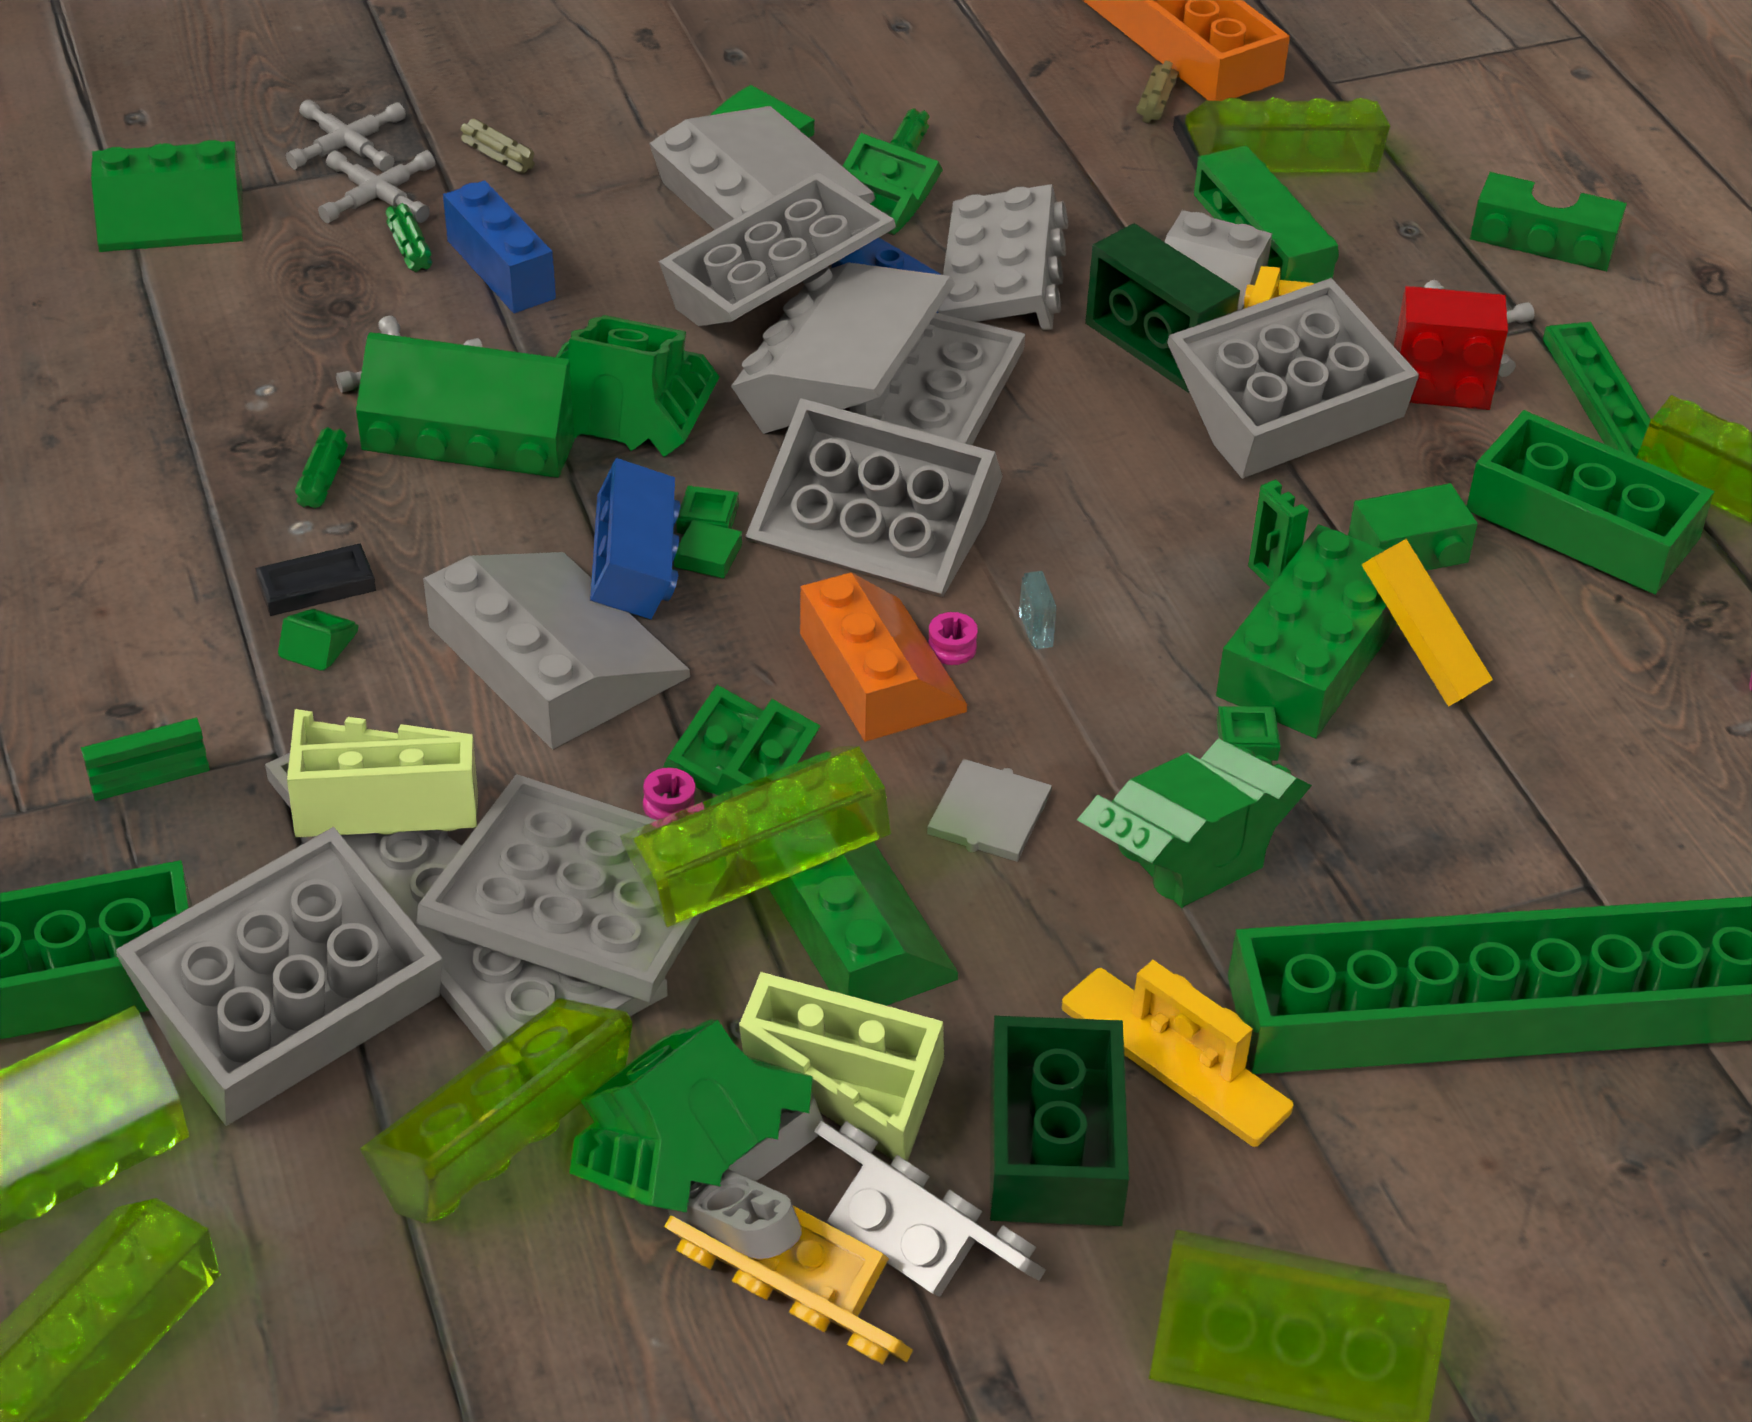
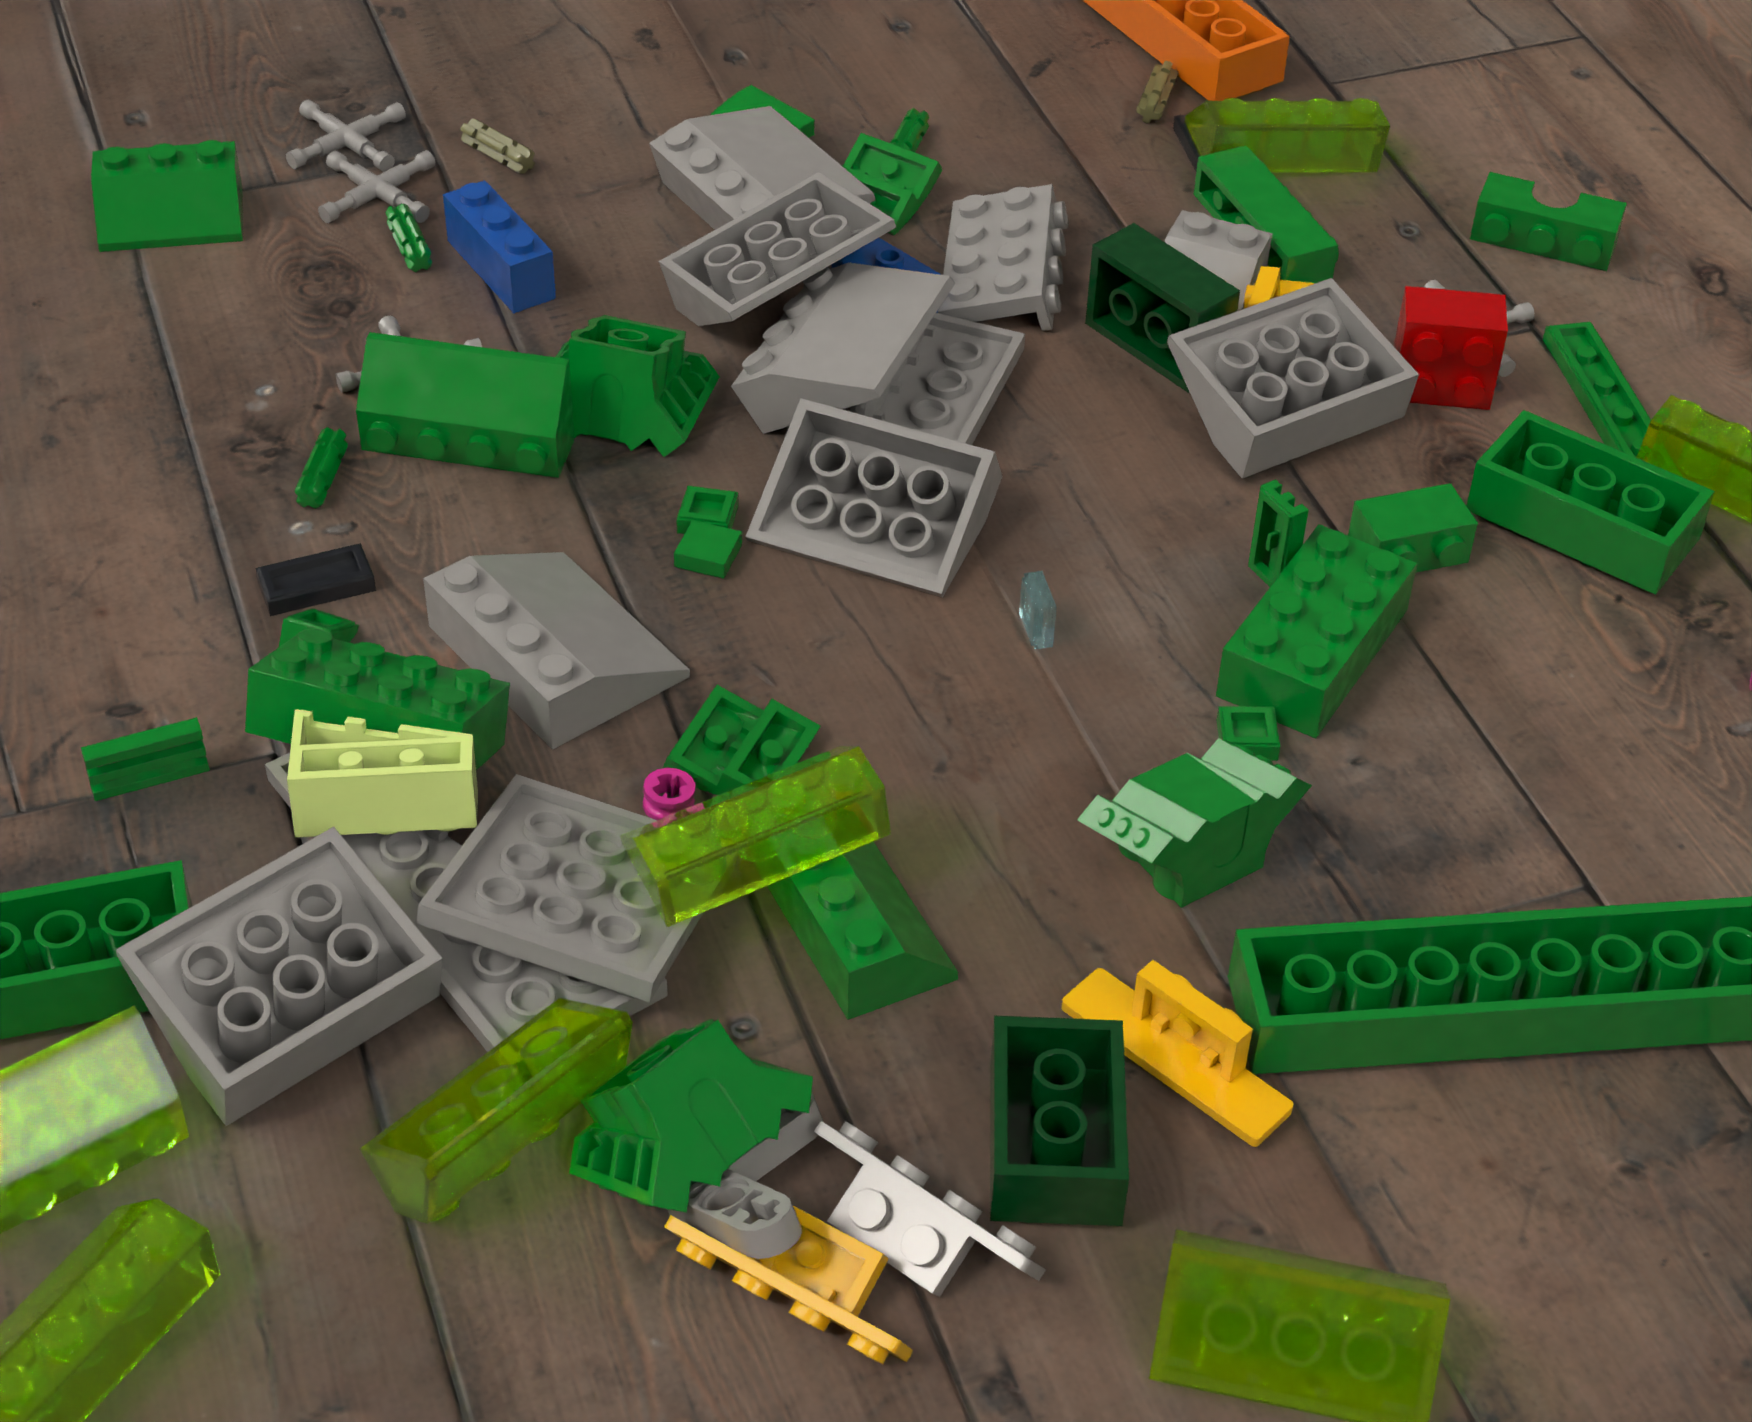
blue brick [590,458,680,619] -> none
yellowish green wedge [739,972,944,1161] -> none
orange slope [800,572,967,742] -> none
light grey piece [927,759,1052,862] -> none
dark pink bush [928,612,978,665] -> none
yellow tile [1361,539,1493,707] -> none
none -> green brick [245,629,510,770]

